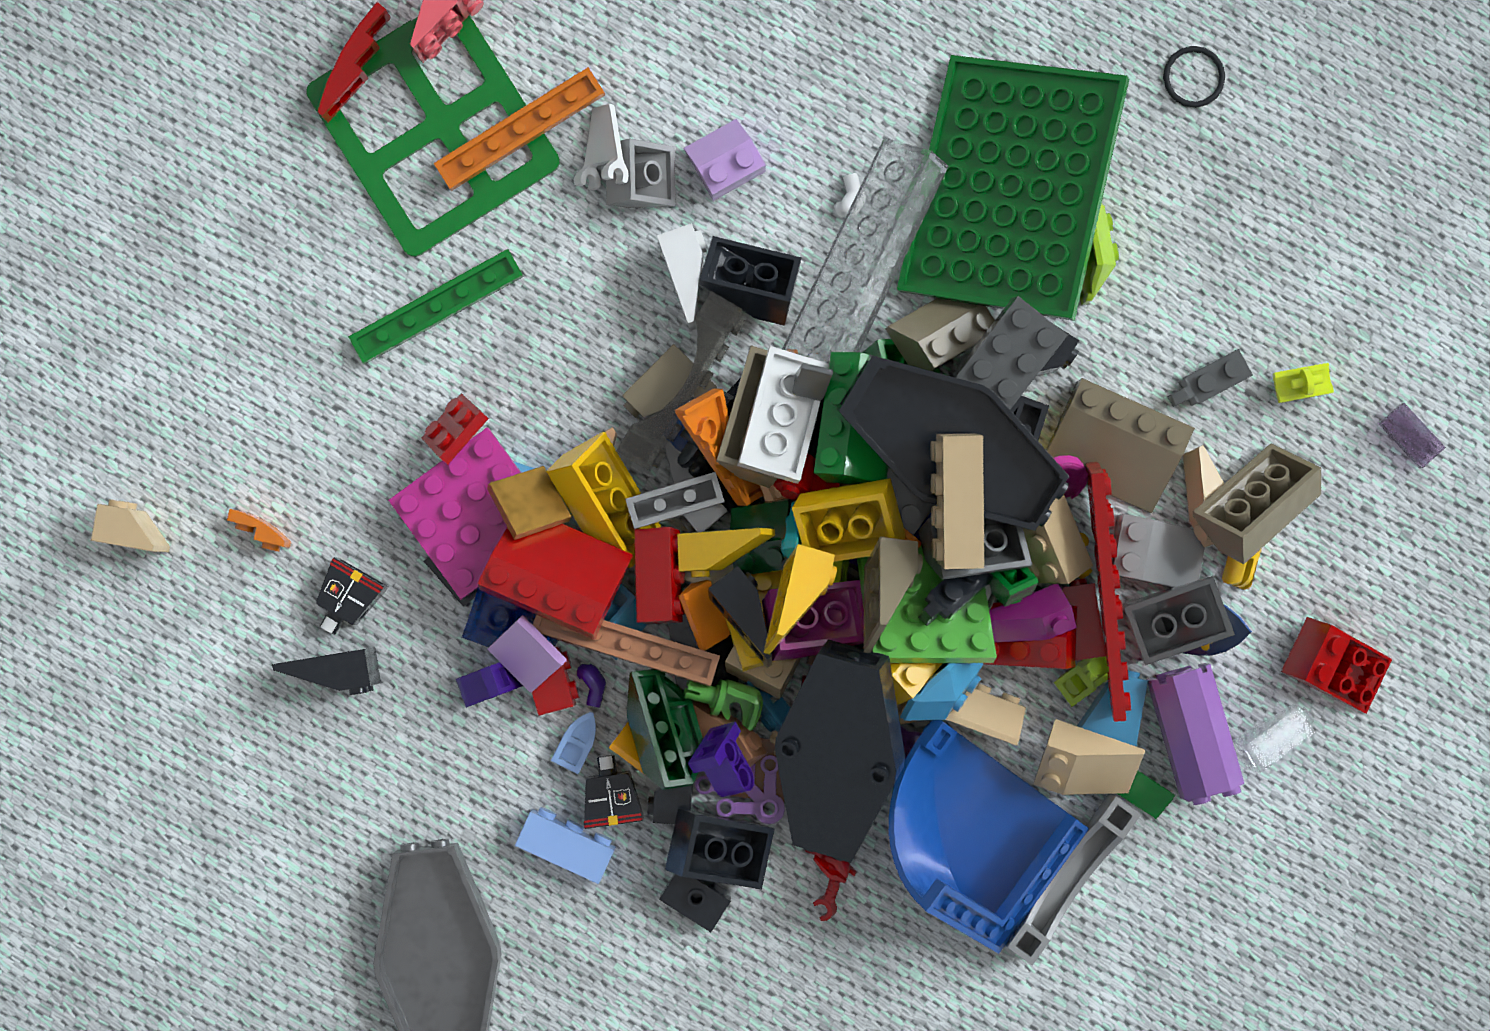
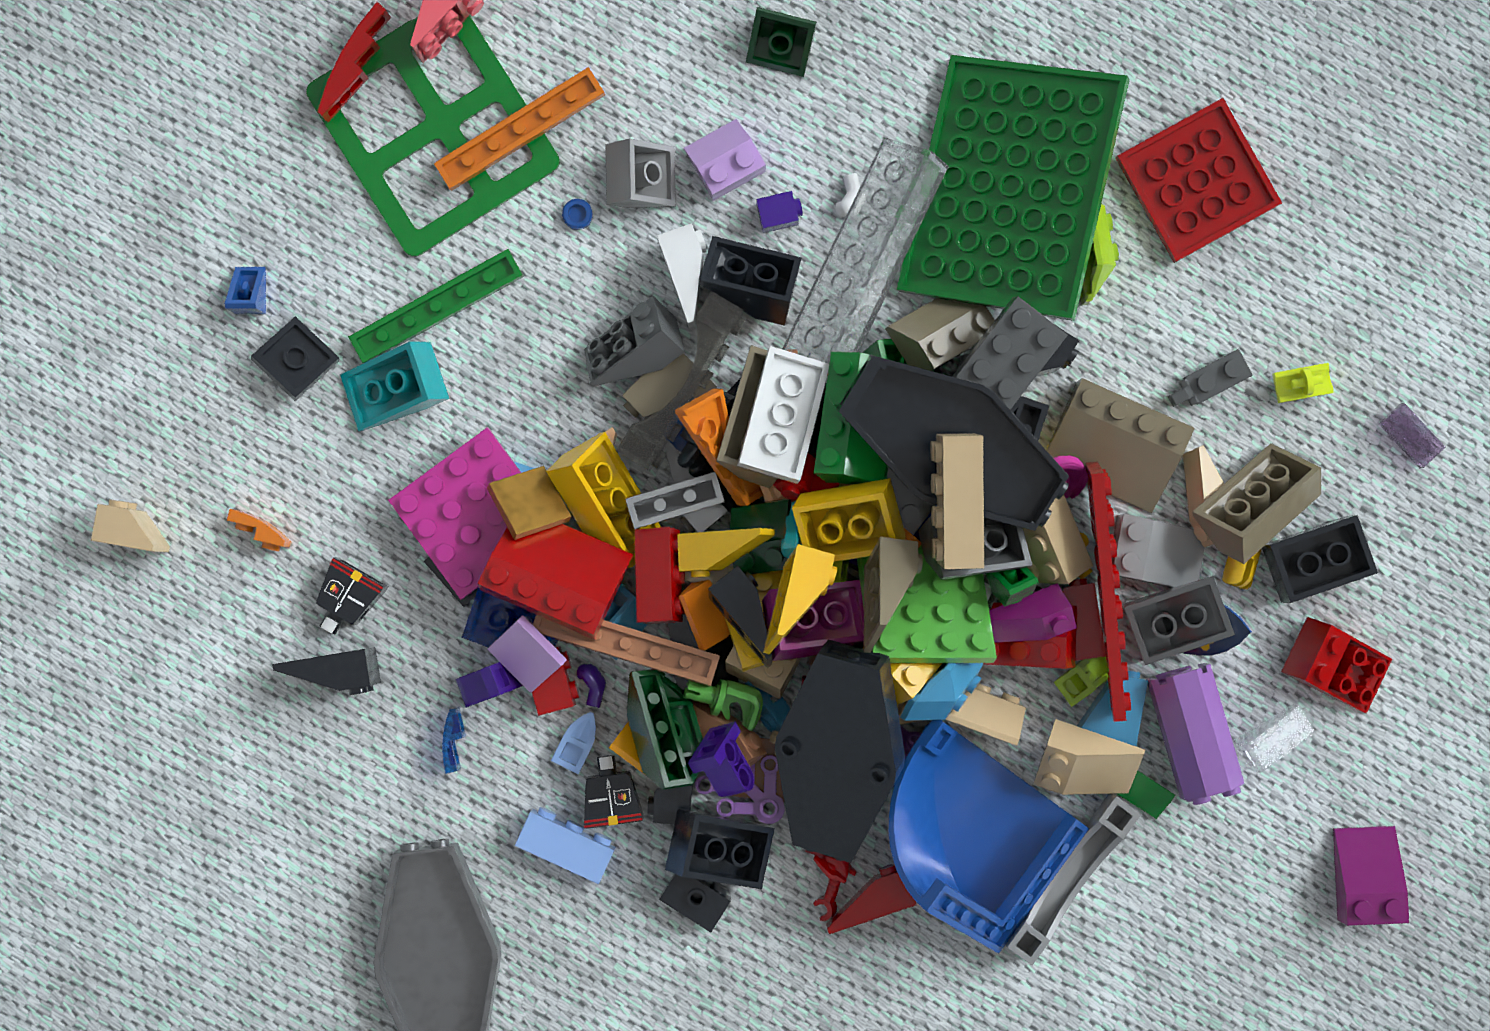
red plate [421,393,489,465] -> none
white flag [574,104,629,191] -> none
dark grey slope [792,363,833,401] -> none
black hinge [918,573,993,626] -> none
black piece [1163,46,1226,108] -> none
none -> blue slope [224,267,266,314]
none -> black hinge [251,316,339,401]
none -> teal slope [340,342,450,431]
none -> clear blue slope [442,706,466,774]
none -> blue tile [562,199,593,230]
none -> dark grey slope [584,296,685,387]
none -> dark green slope [746,7,817,77]
none -> dark purple brick [756,191,803,233]
none -> red slope [826,864,917,934]
none -> red plate [1115,98,1282,263]
none -> black brick [1262,515,1378,603]
none -> magenta slope [1333,826,1409,926]

